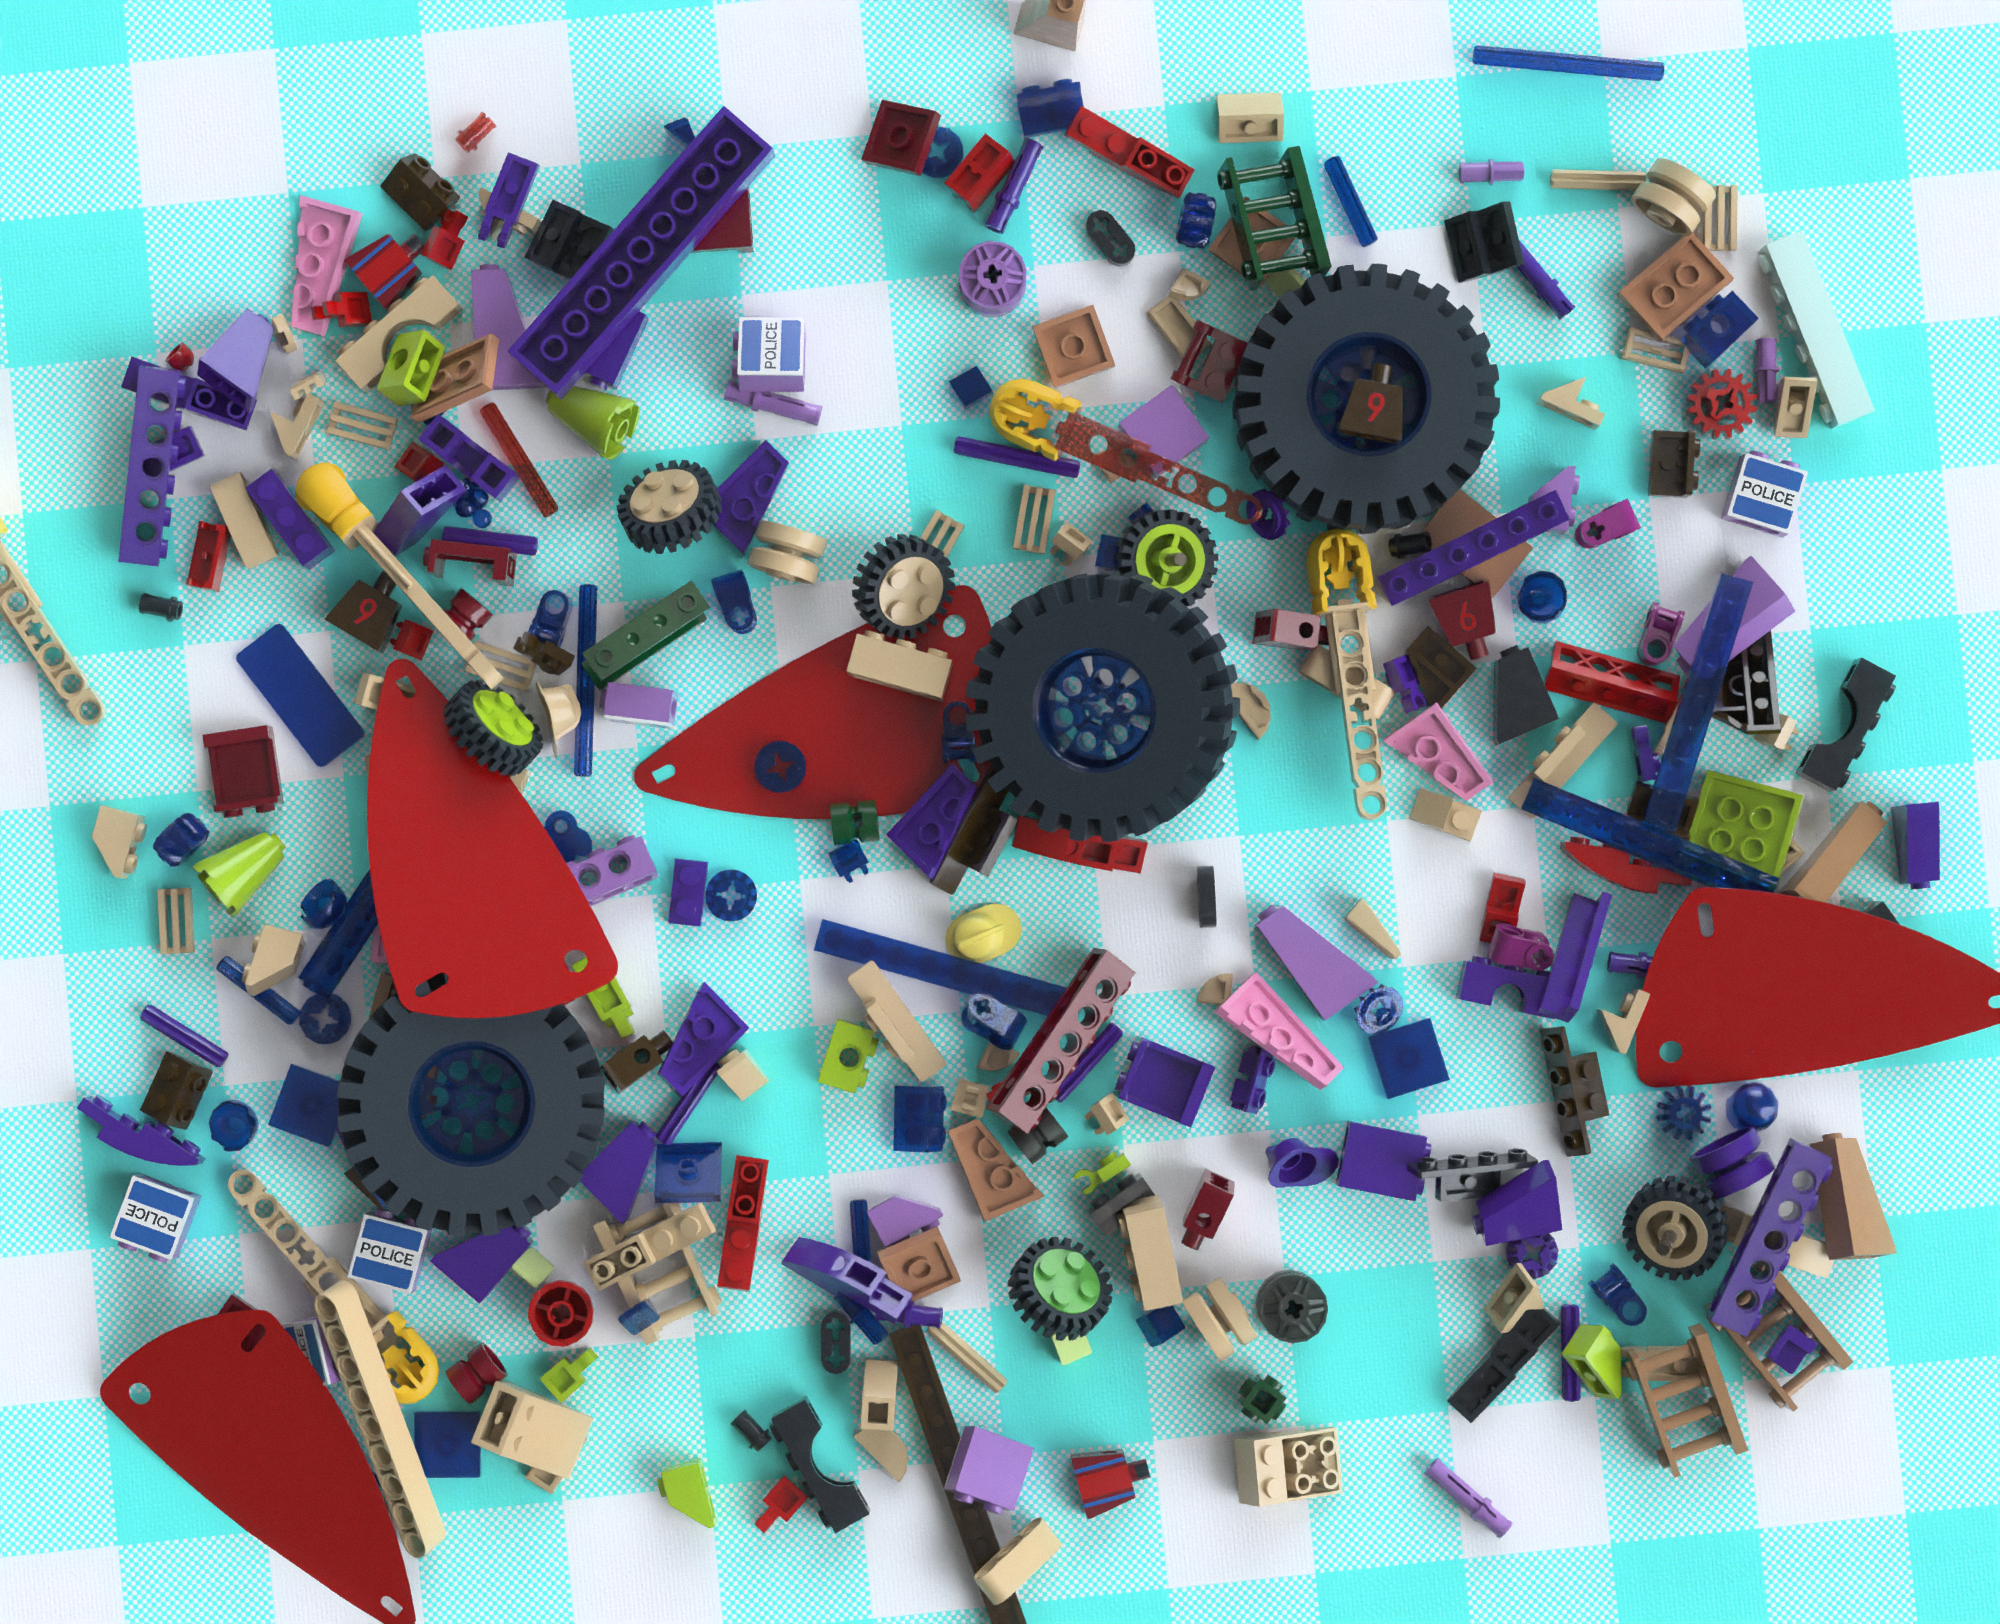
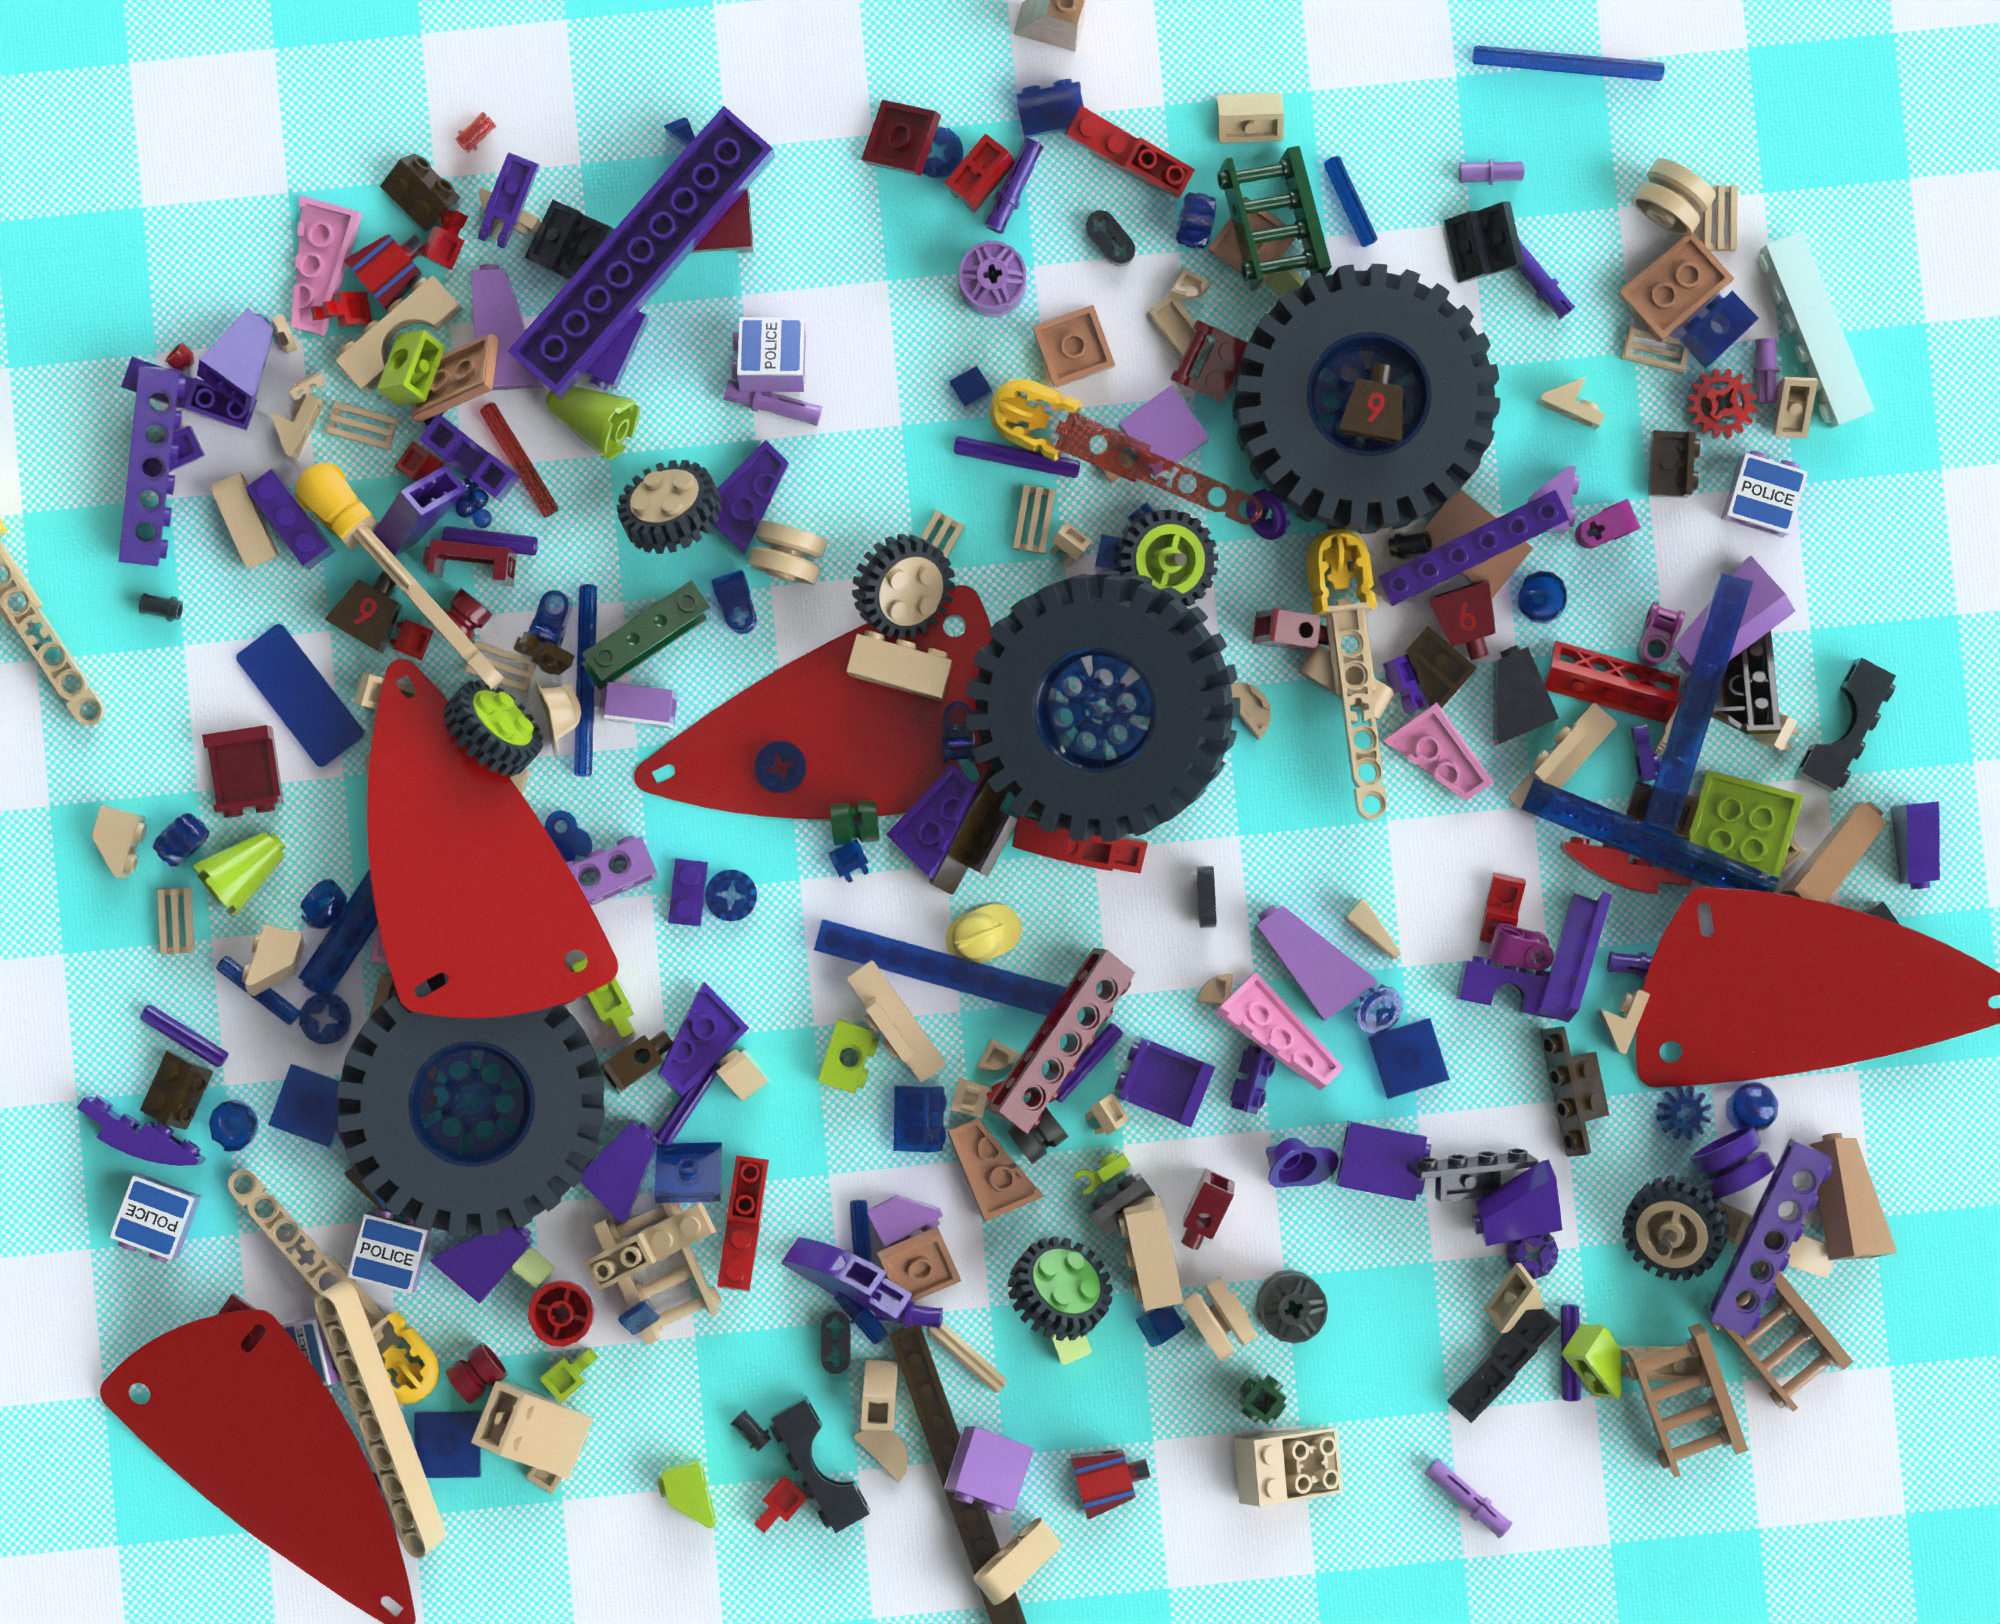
red hinge [186,521,231,592] -> none
clear blue piece [961,993,1027,1050] -> none
tan slope [1409,788,1482,842] -> none
tan axle [1550,169,1647,190] -> none
clear blue piece [1588,1263,1647,1326] -> none
dark purple panel [1764,1323,1817,1374] -> none

